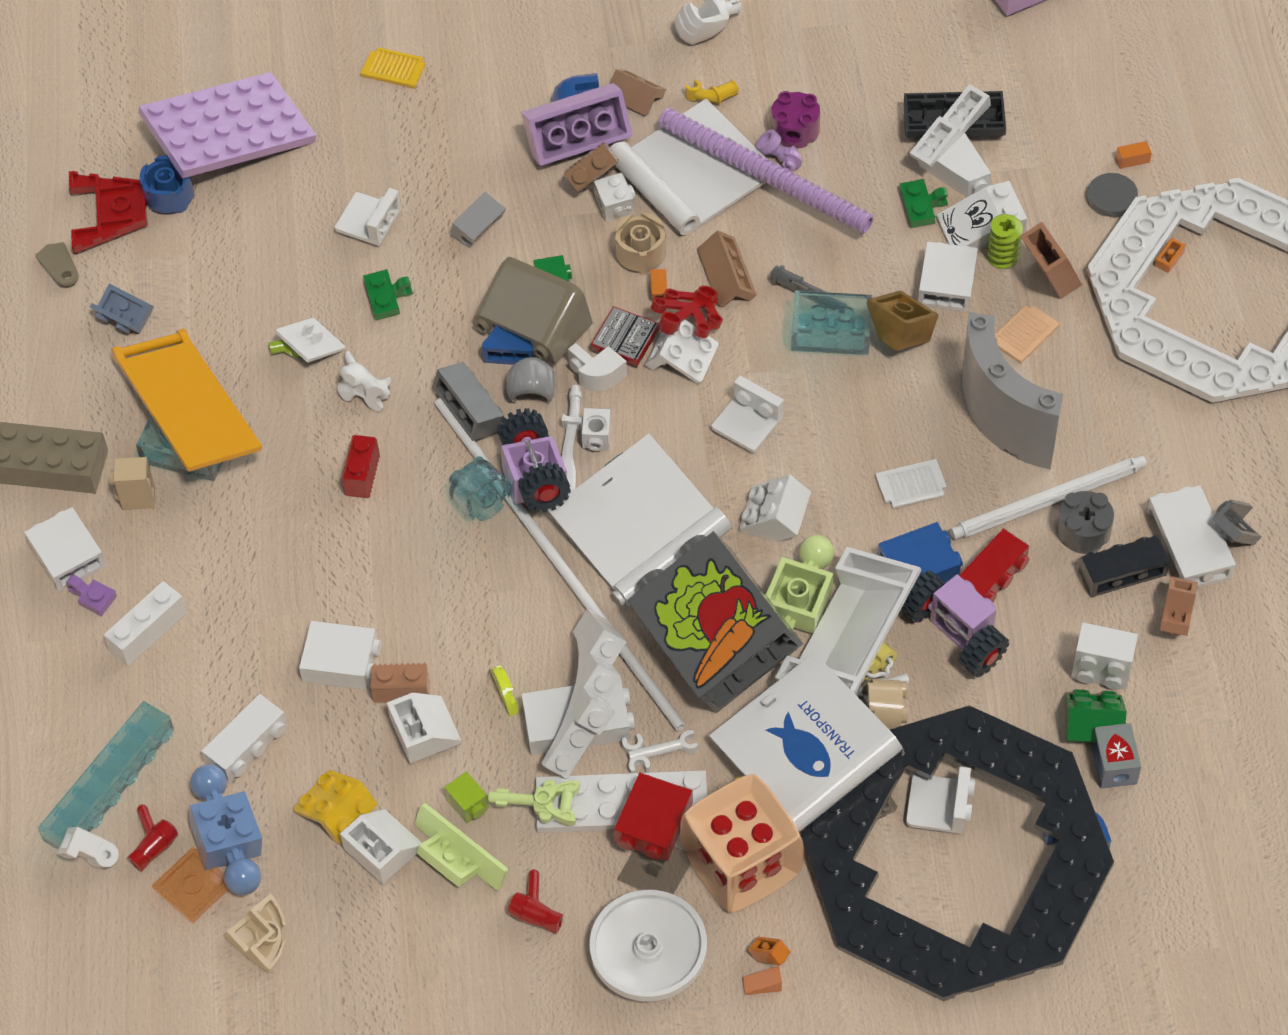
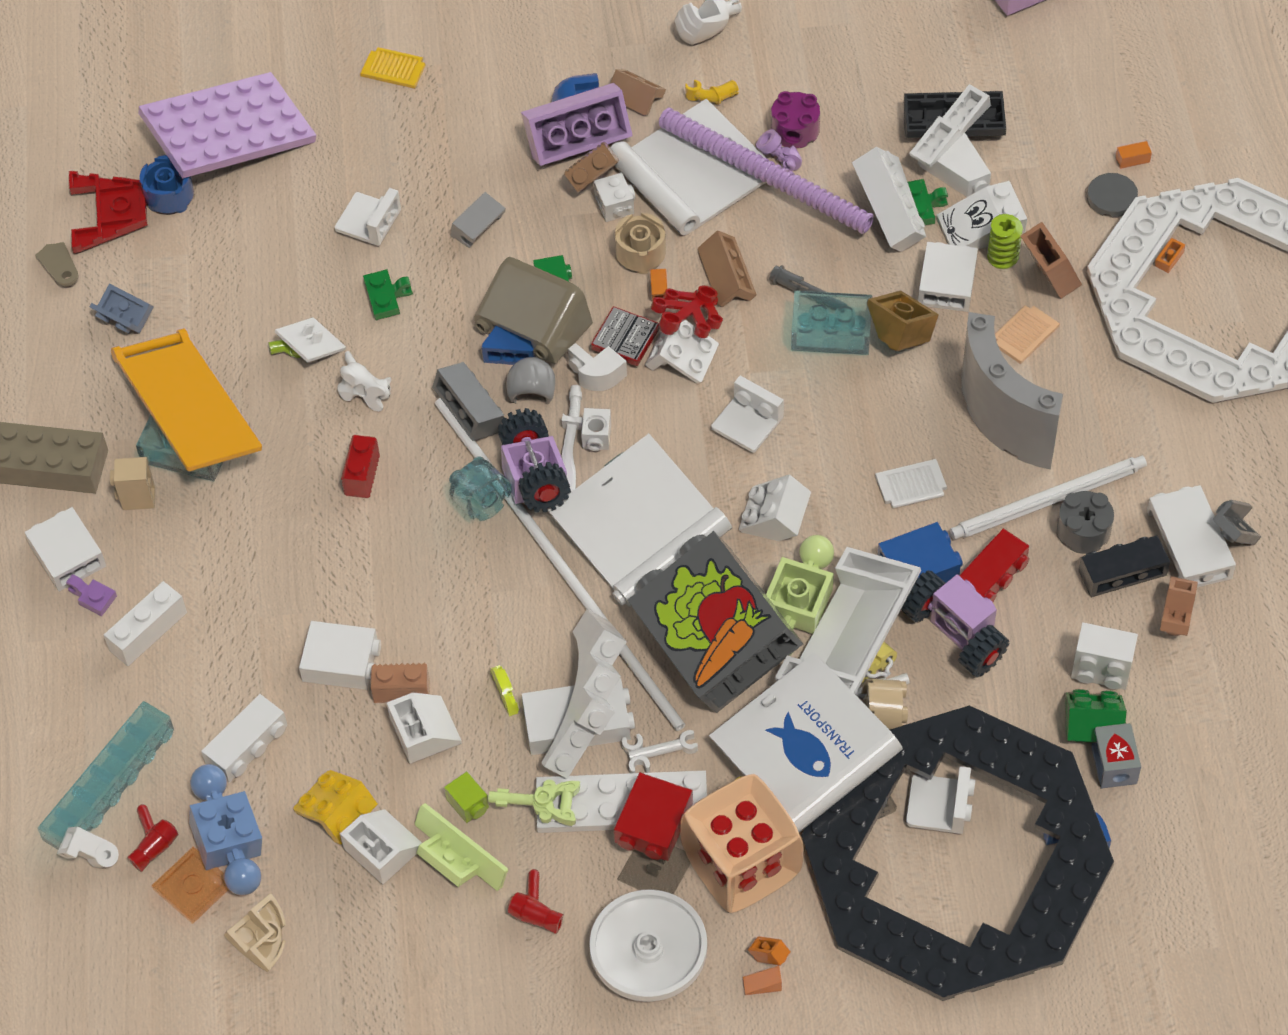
none -> white wedge [852,147,927,252]

